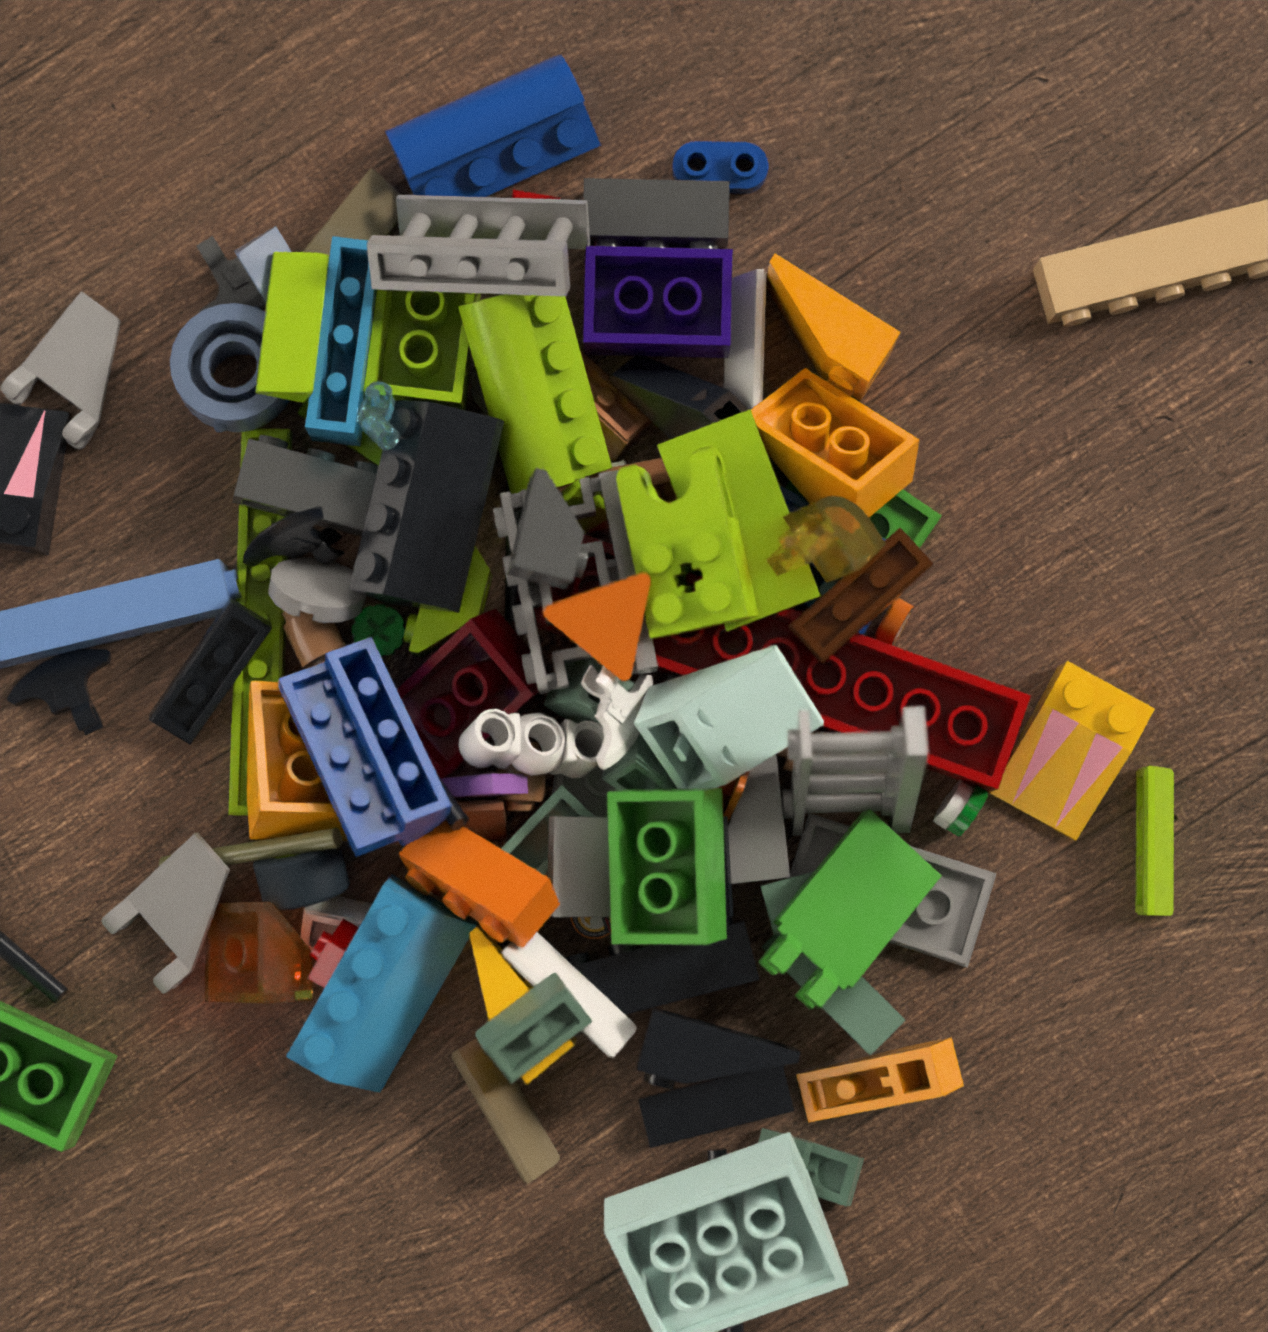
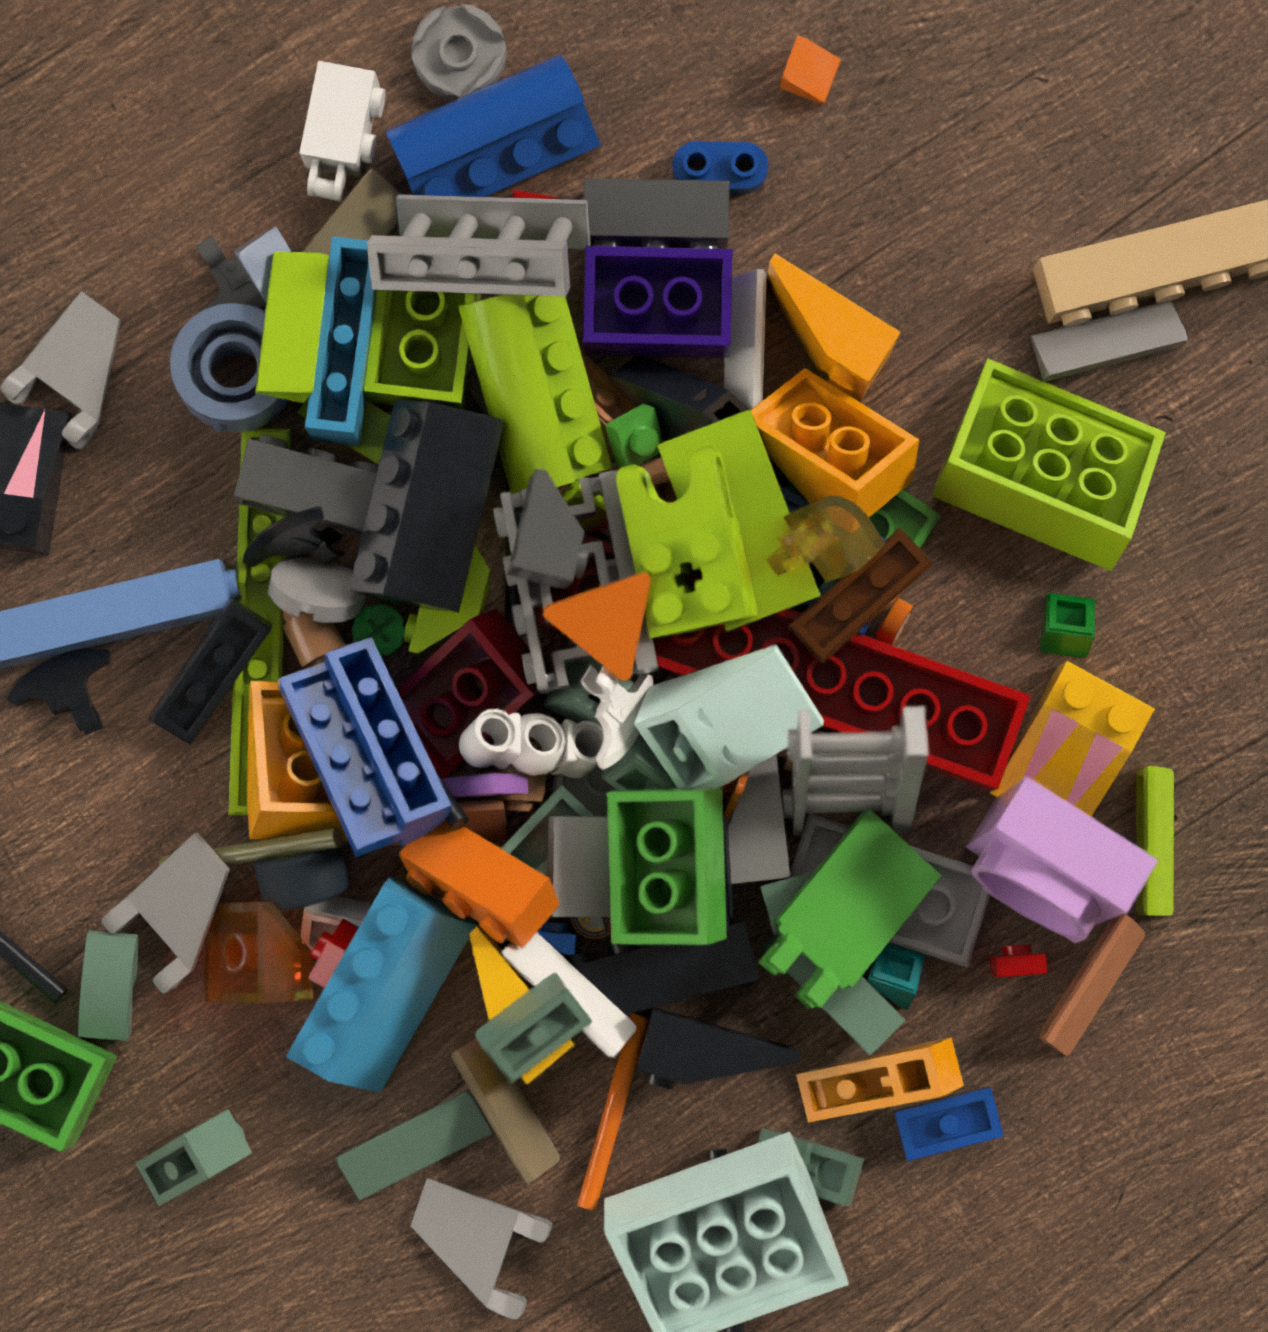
clear light blue arm [357,381,400,450] -> none
black tile [638,1066,794,1148] -> none
piece [933,780,989,837] -> none
none -> sand green slope [78,930,138,1041]
none -> sand green slope [135,1109,252,1206]
none -> white brick [299,61,385,202]
none -> sand green slope [335,1089,493,1201]
none -> light grey flag [411,1178,553,1320]
none -> light grey tile [412,4,507,100]
none -> blue plate [537,921,578,955]
none -> orange bar [577,1013,650,1211]
none -> bright green plate [605,403,663,468]
none -> orange slope [780,35,841,105]
none -> teal slope [867,942,925,1010]
none -> blue plate [893,1086,1004,1161]
none -> lime slope [931,358,1166,571]
none -> lavender container [966,776,1158,943]
none -> red plate [989,944,1047,977]
none -> light grey slope [1031,301,1188,382]
none -> nougat slope [1037,914,1145,1056]
none -> green slope [1040,593,1095,658]

